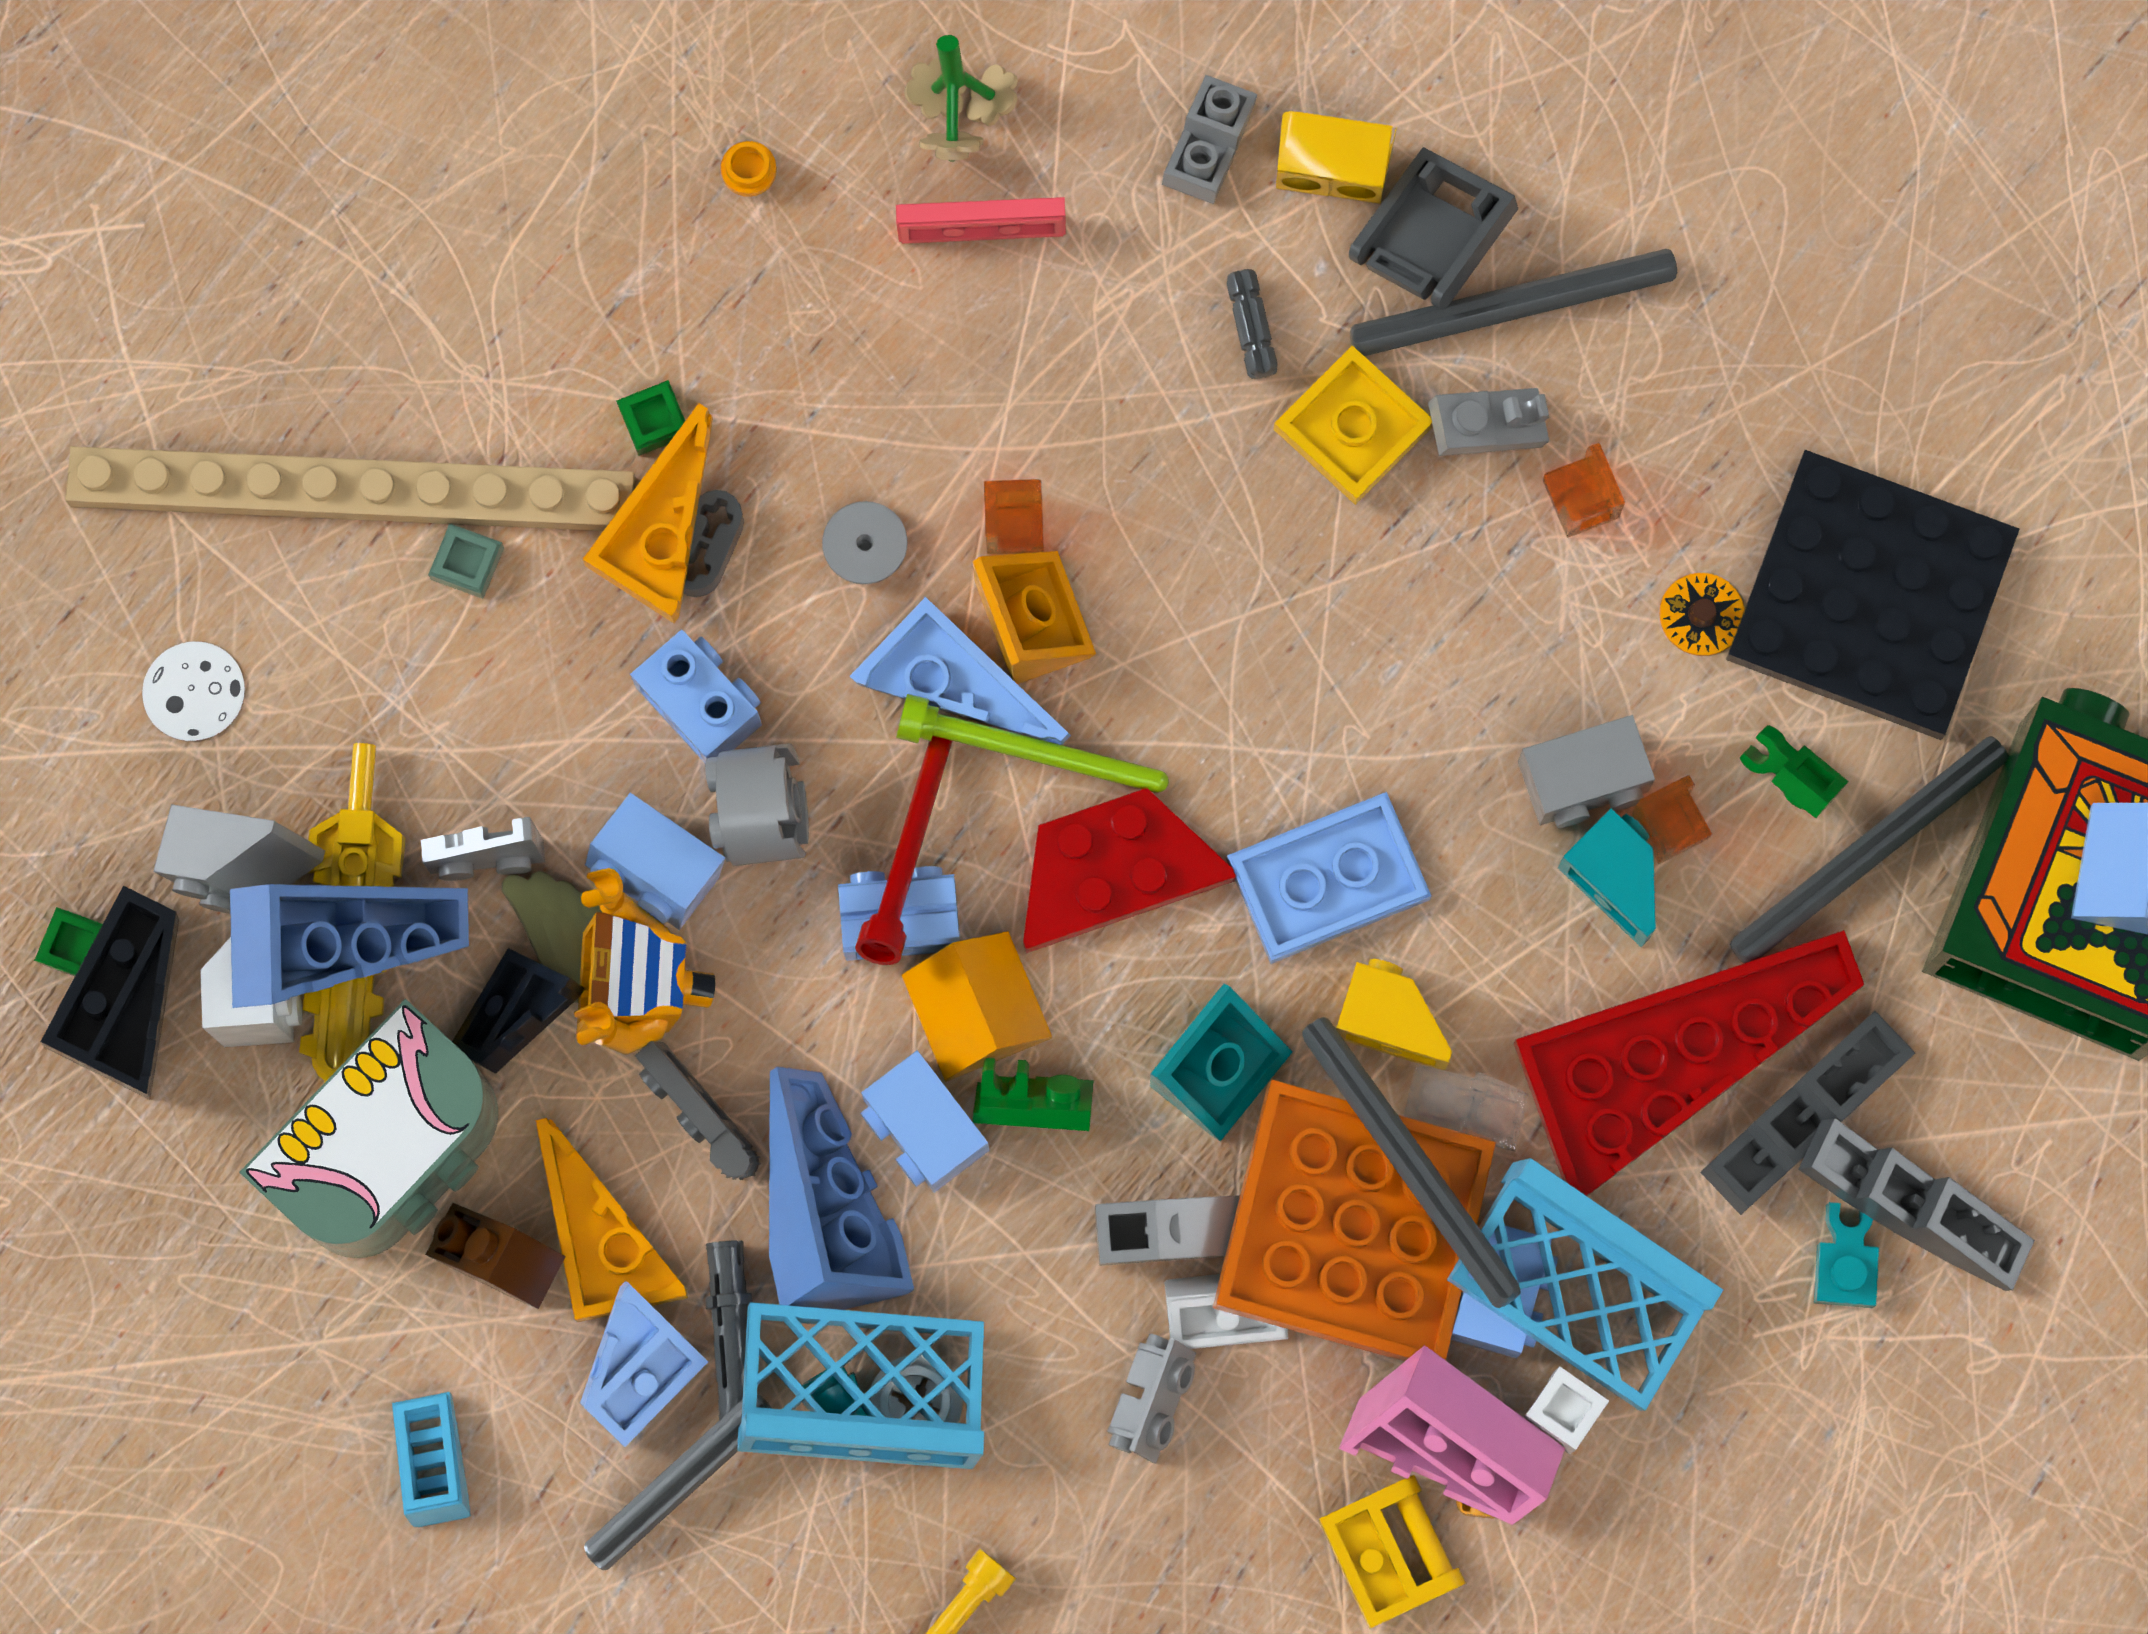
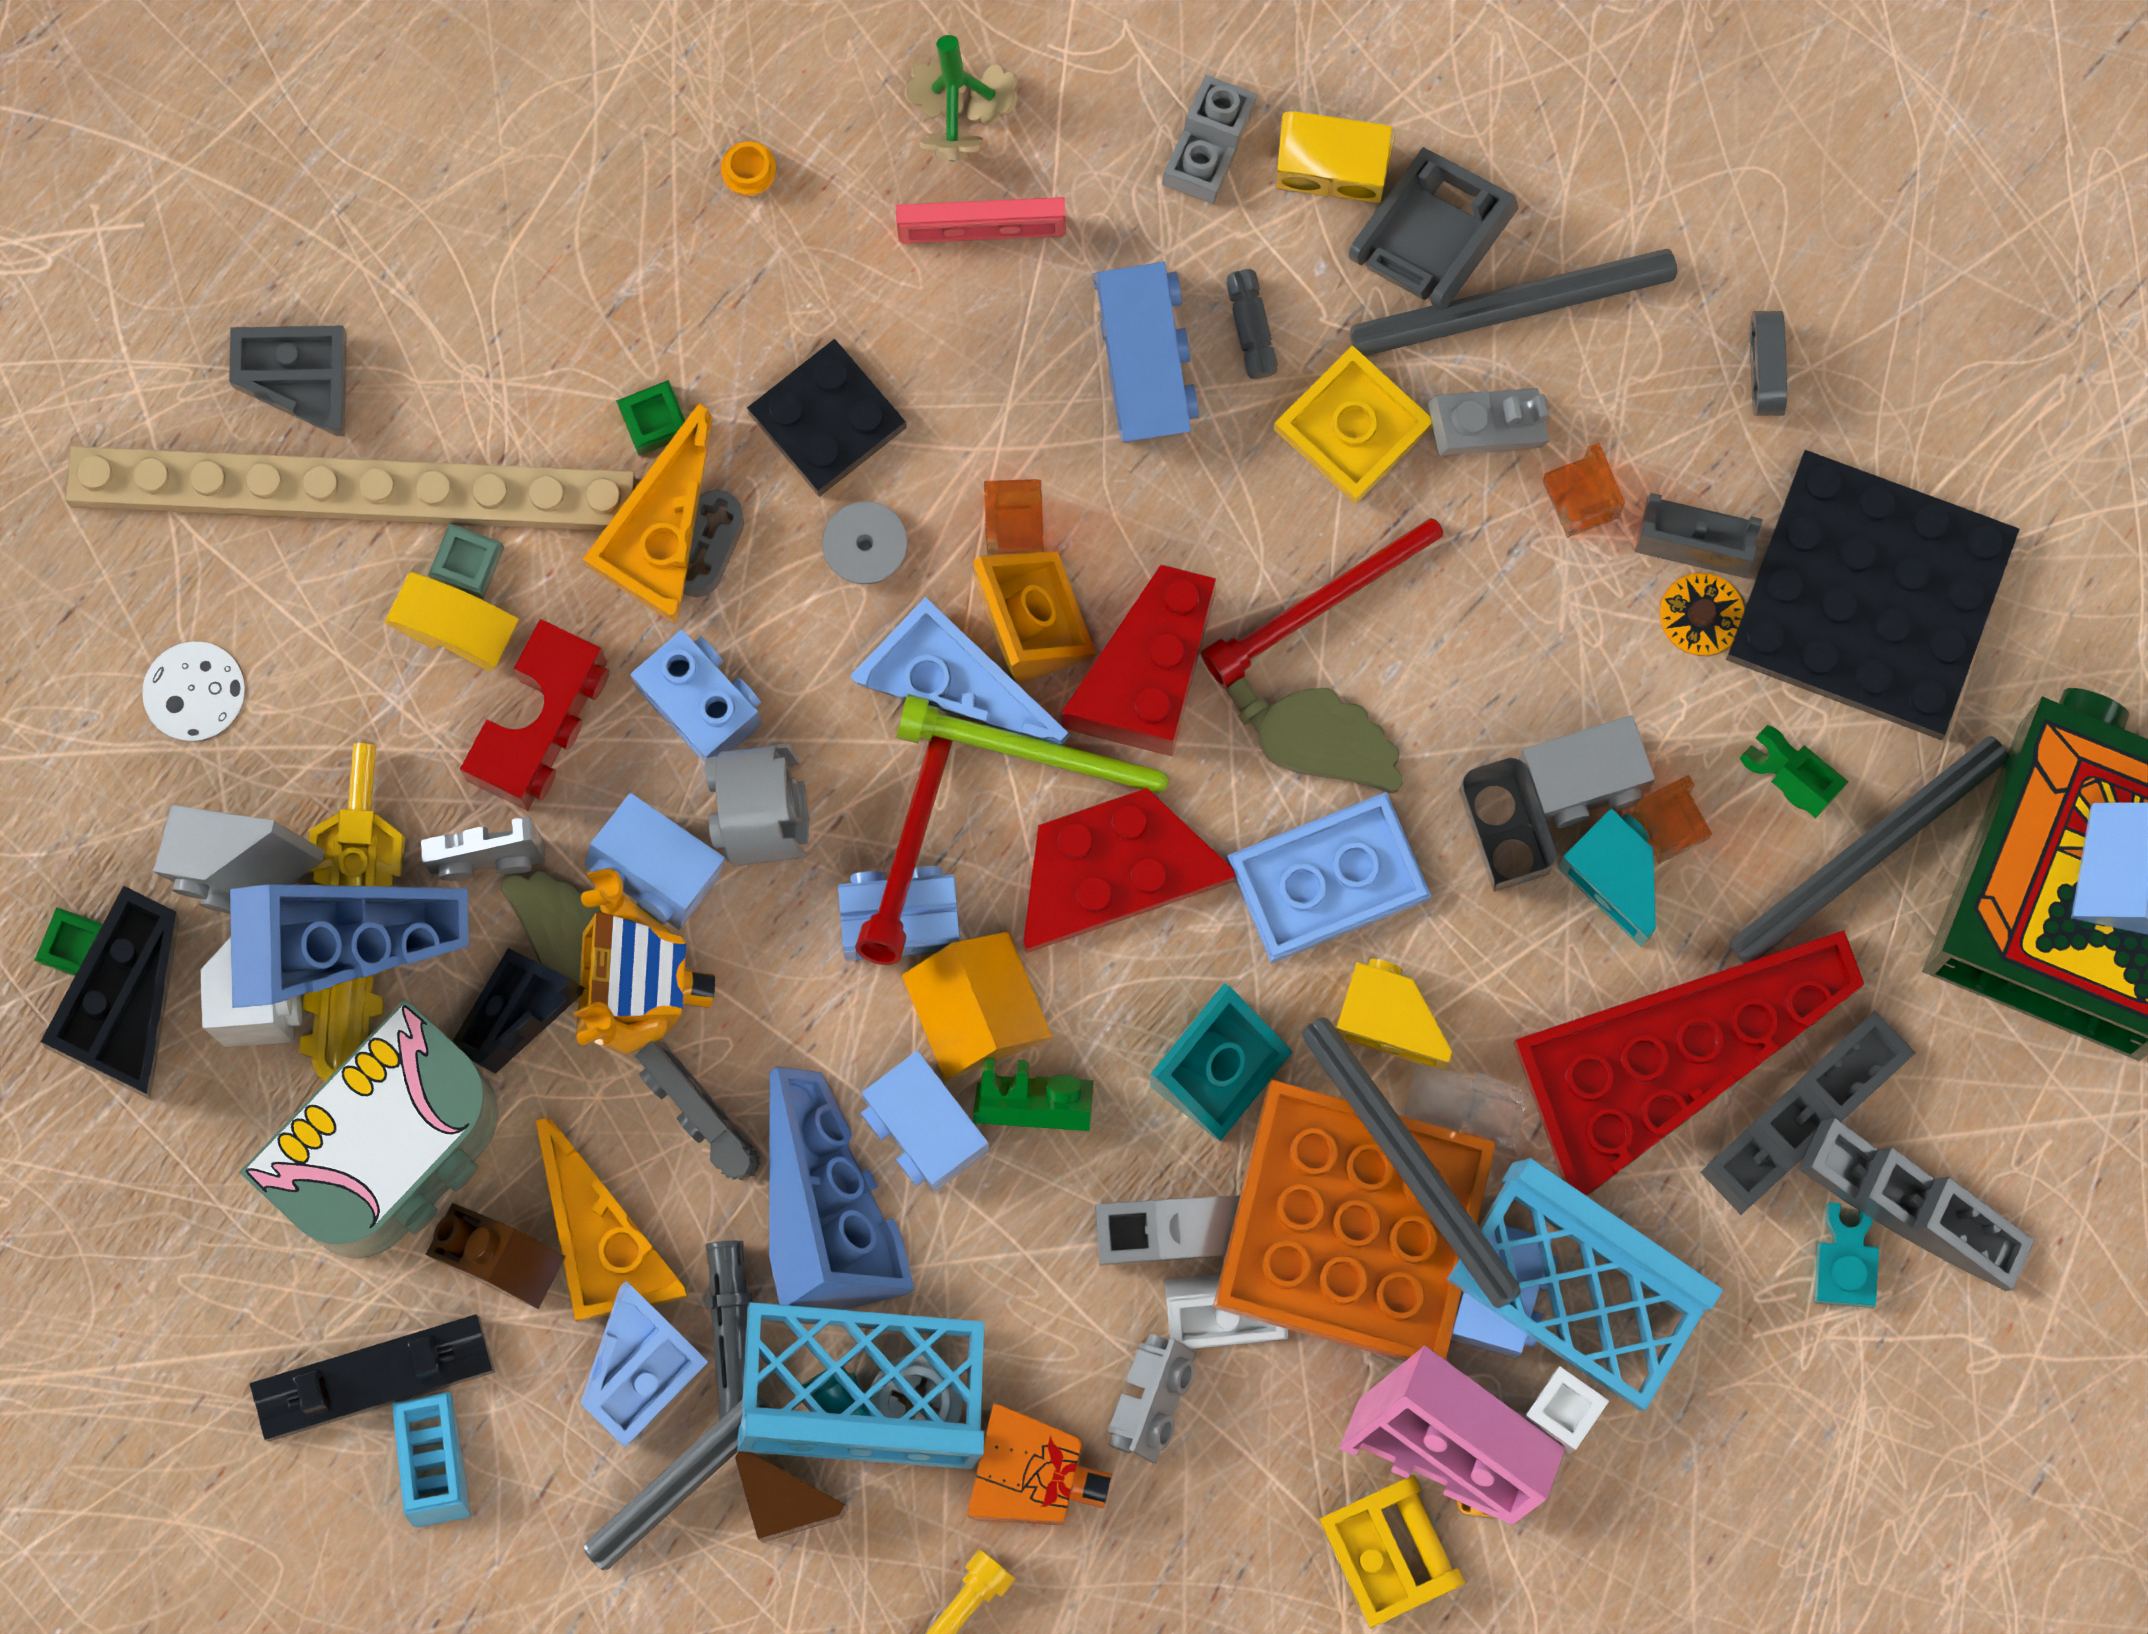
none -> dark grey wing [229,325,347,436]
none -> black hinge [249,1314,495,1442]
none -> yellow slope [384,571,519,672]
none -> red arch [460,619,609,811]
none -> reddish brown slope [735,1451,848,1543]
none -> black plate [747,339,907,497]
none -> orange torso [967,1403,1112,1525]
none -> red wedge [1061,564,1216,756]
none -> medium blue wedge [1092,261,1199,442]
none -> red piece [1201,518,1443,689]
none -> olive animal [1226,677,1403,793]
none -> dark grey piece [1459,758,1556,892]
none -> dark grey hinge [1635,492,1763,578]
none -> dark grey beam [1750,311,1787,416]

